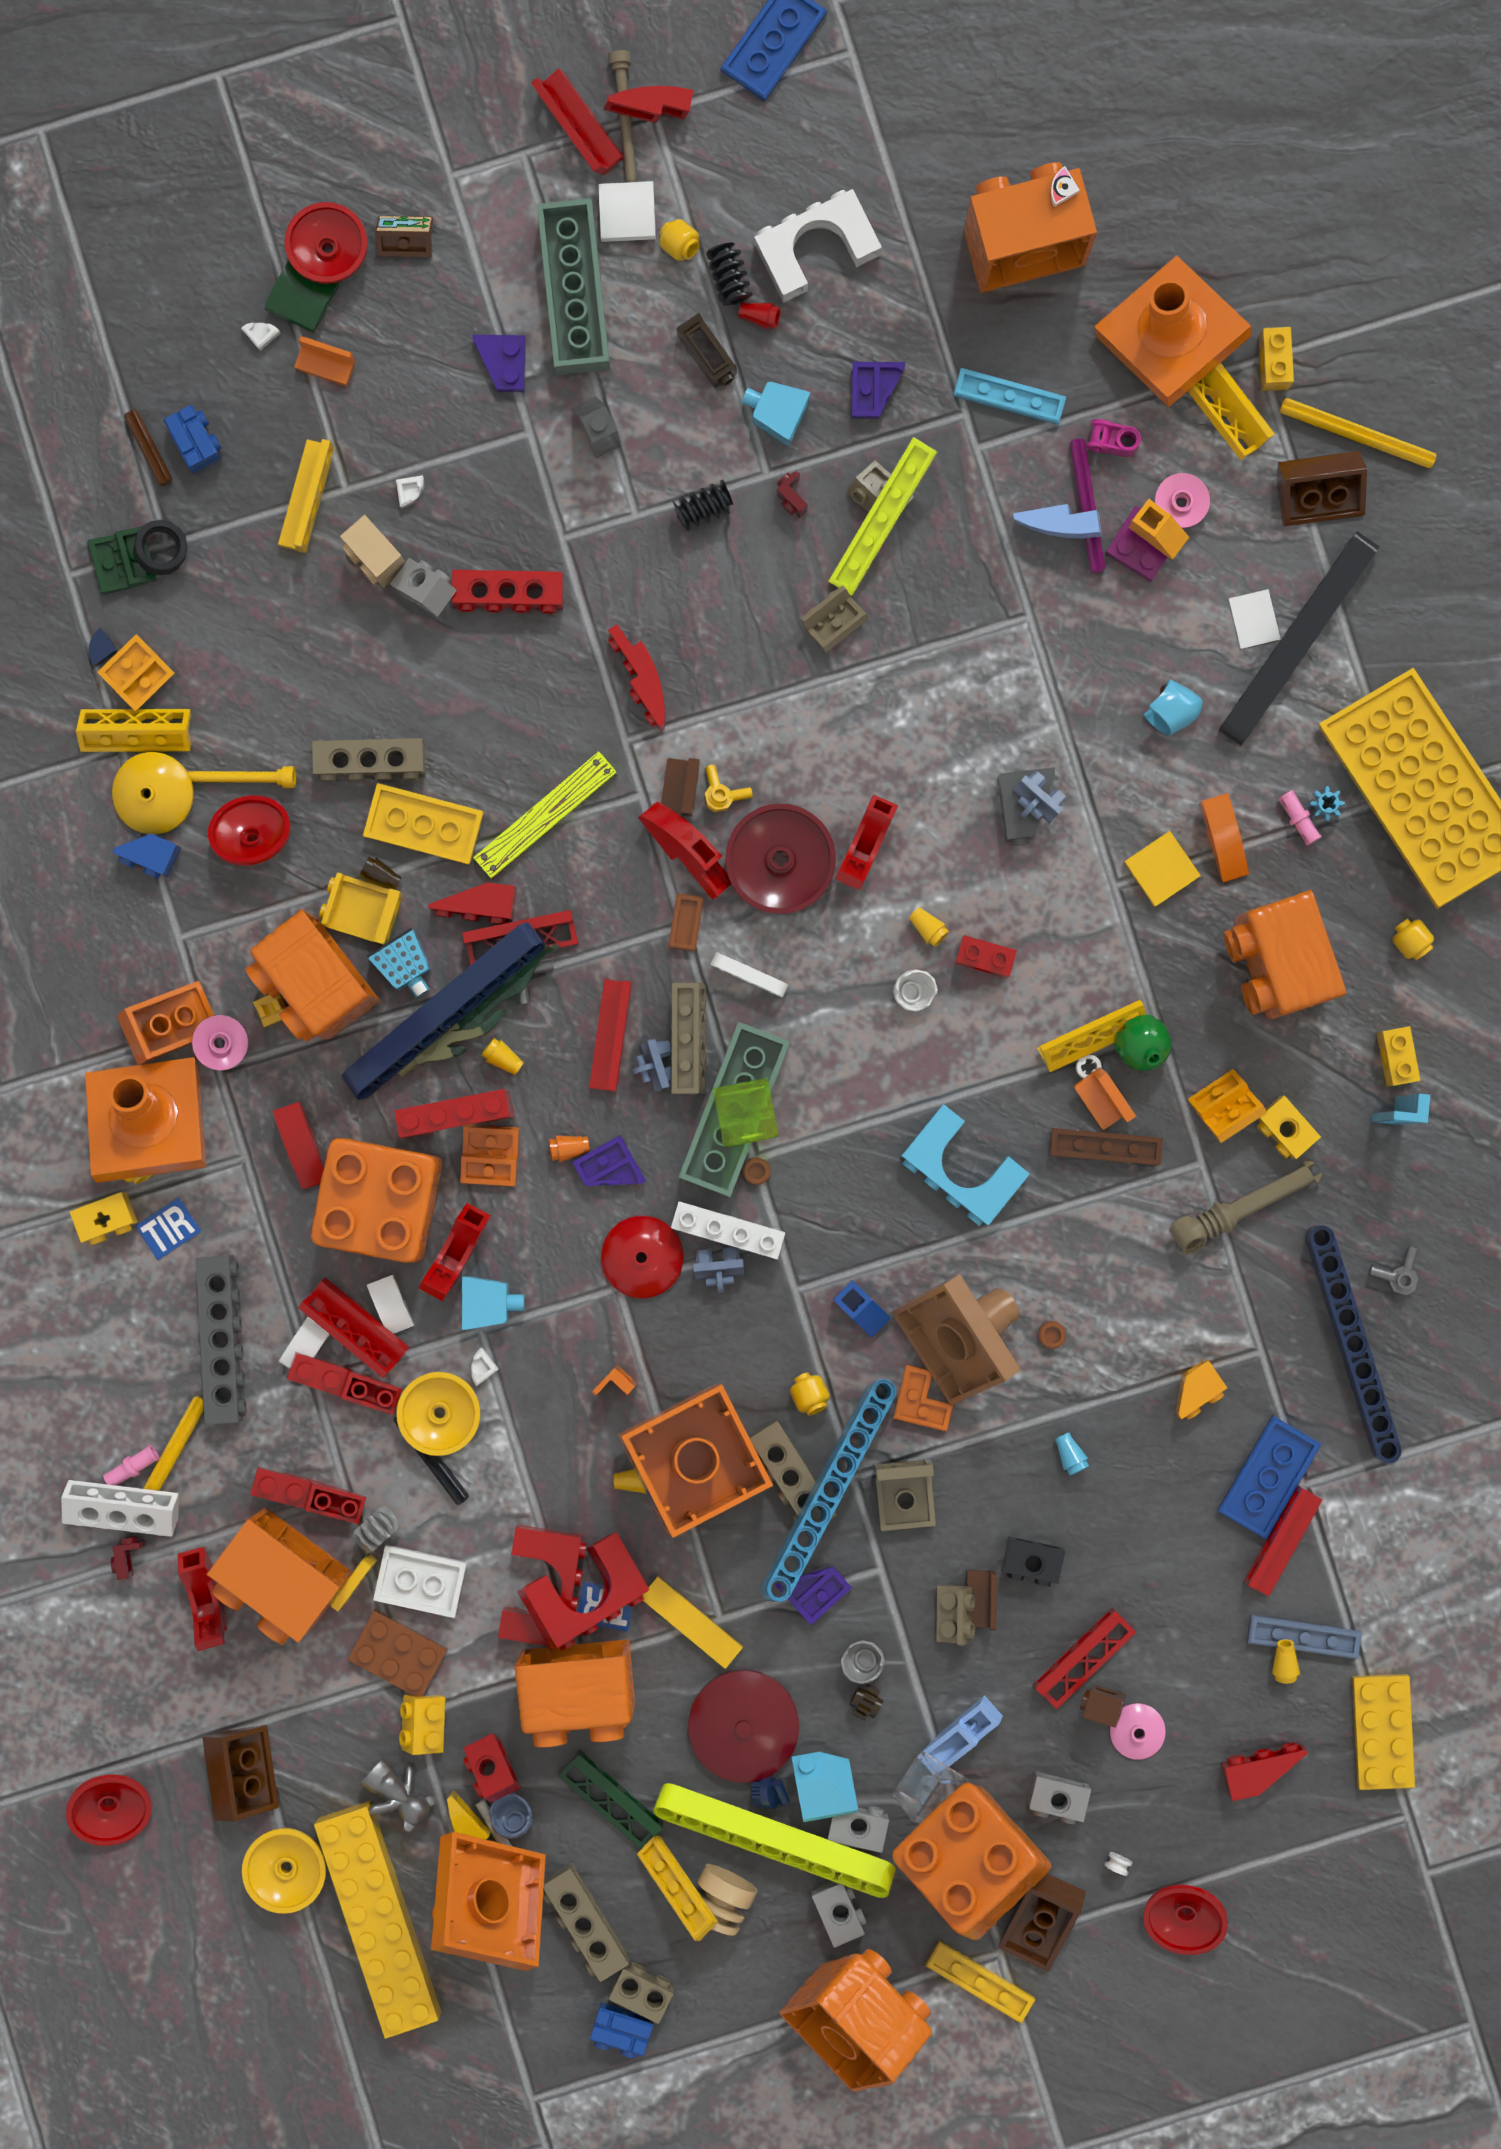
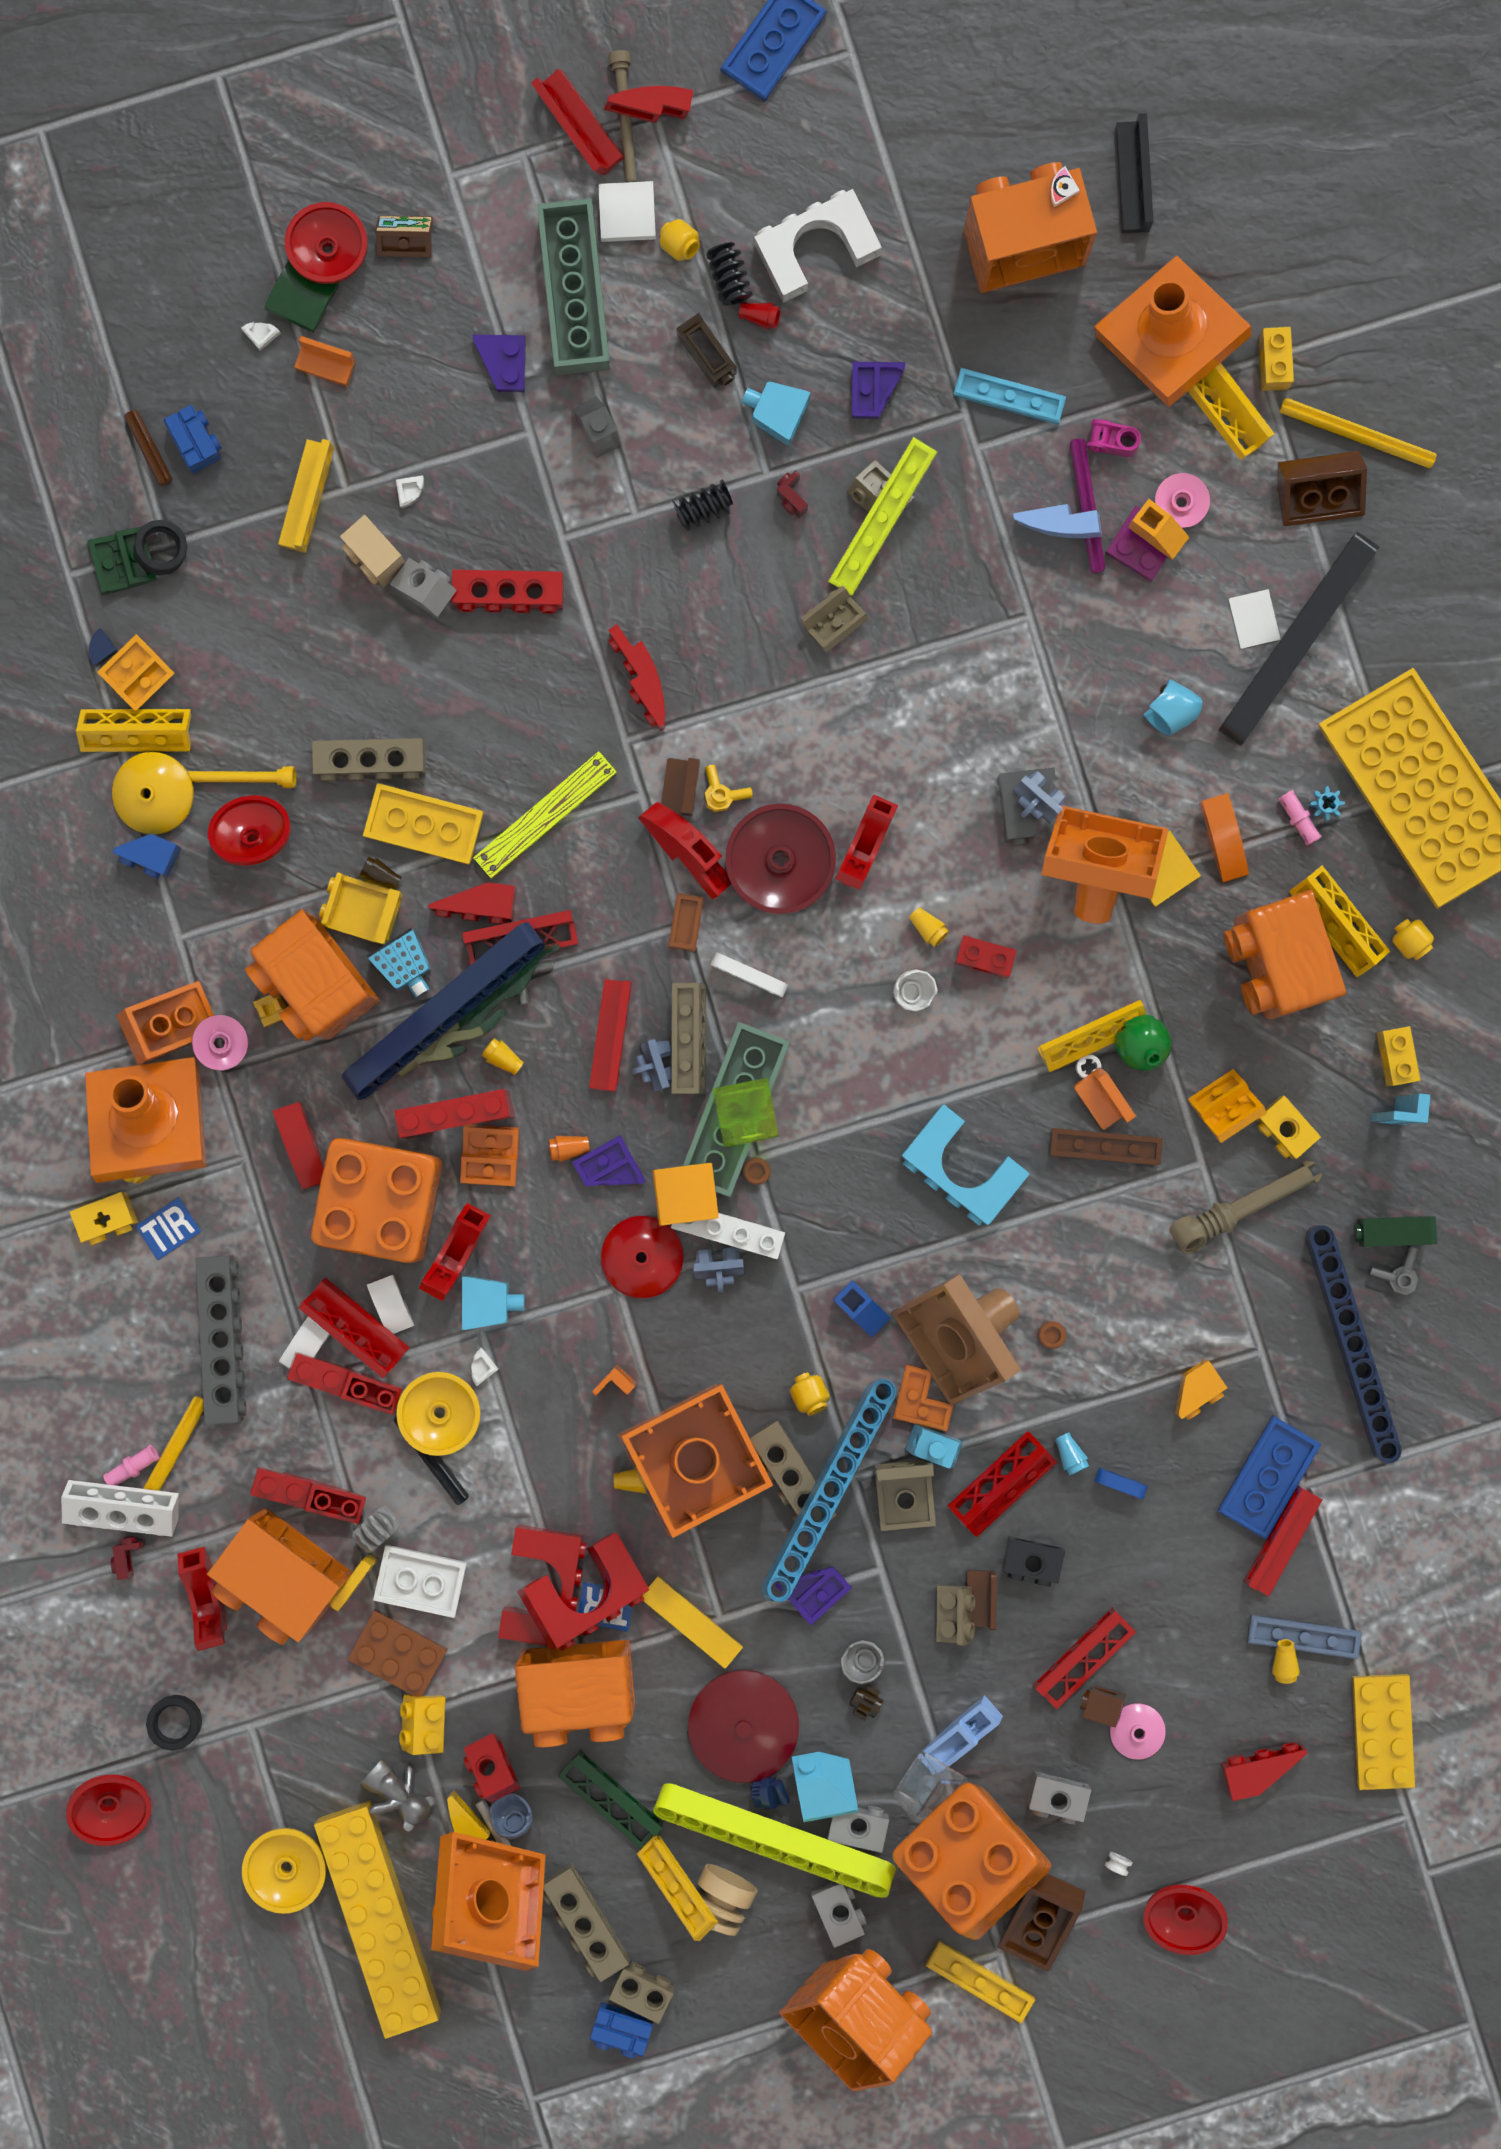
reddish brown slope [202,1725,279,1822] -> none
none -> black tyre [146,1694,202,1751]
none -> light orange slope [652,1163,719,1226]
none -> medium azure torso [905,1424,964,1469]
none -> red fence [947,1431,1058,1538]
none -> orange piece [1041,806,1169,924]
none -> blue beam [1094,1468,1148,1499]
none -> black fence [1116,113,1154,233]
none -> yellow fence [1289,865,1390,977]
none -> dark green slope [1354,1216,1437,1247]

